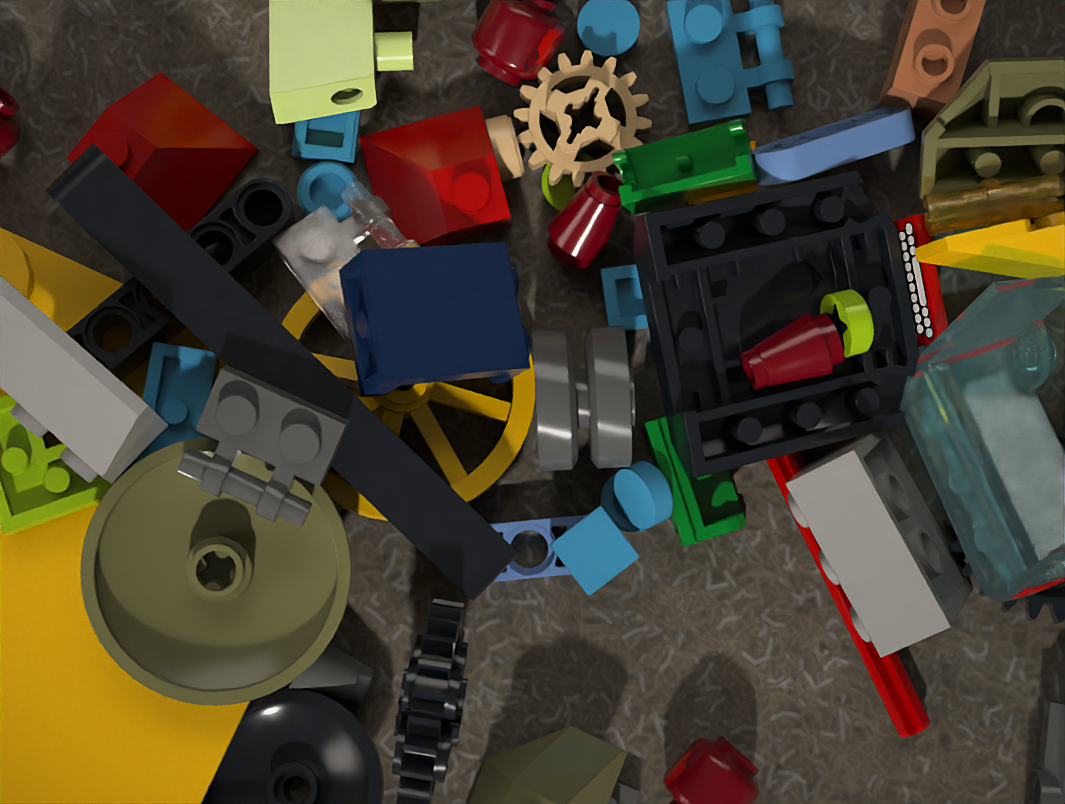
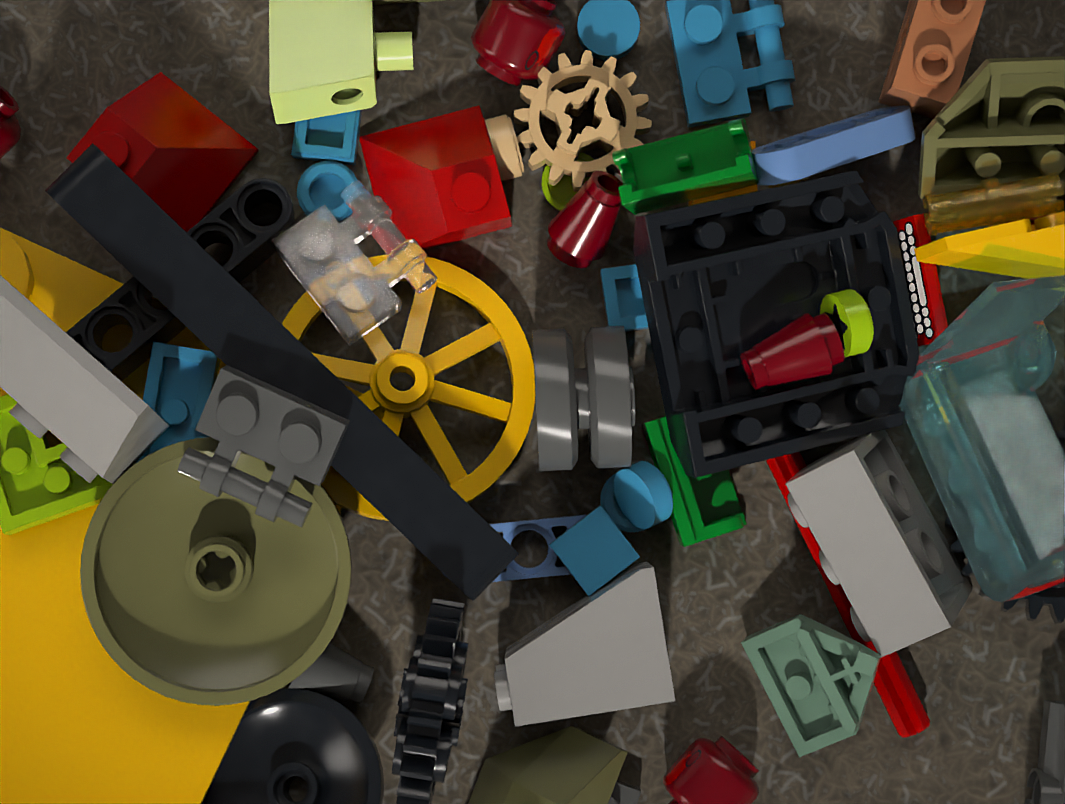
dark blue panel [338,242,531,397] -> none
none -> light grey slope [494,562,675,727]
none -> sand green slope [741,614,881,758]

